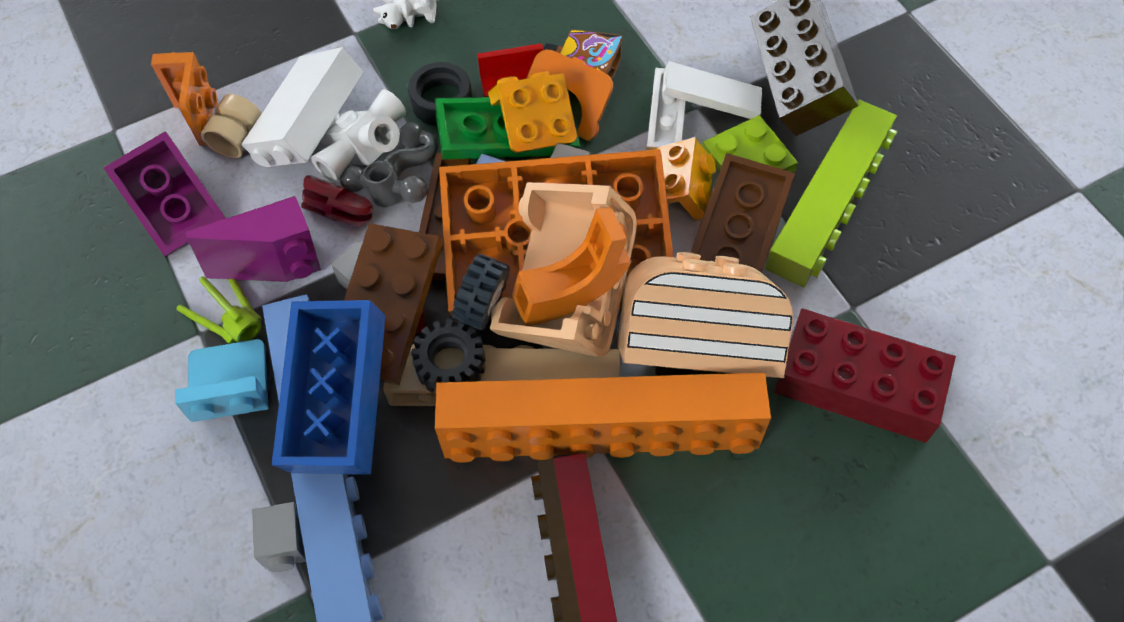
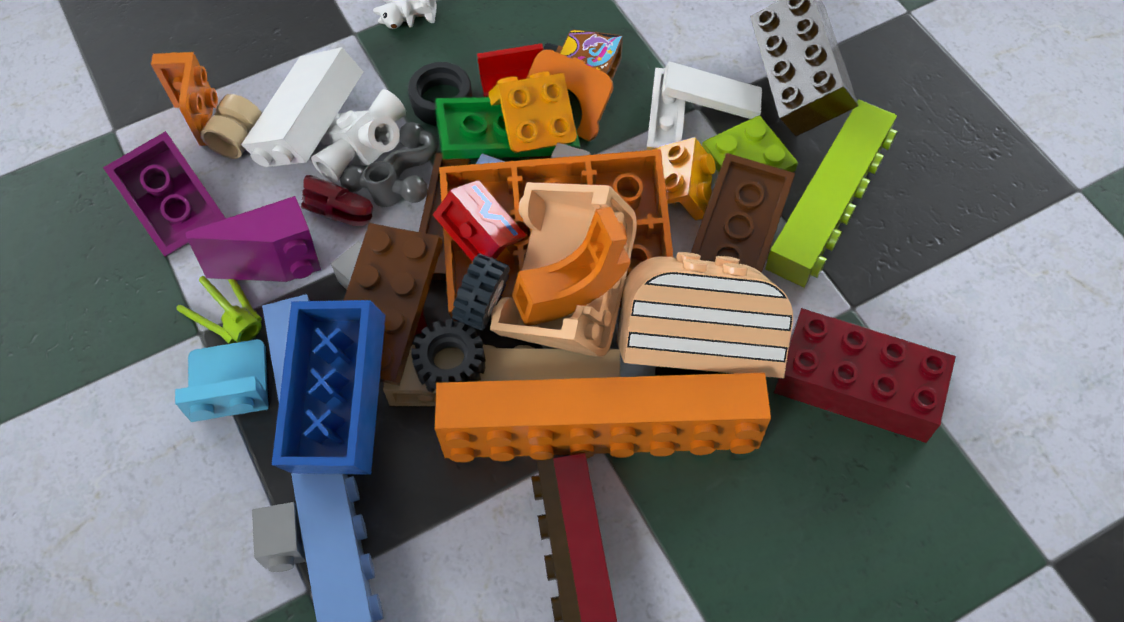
none -> red panel [433,180,527,262]

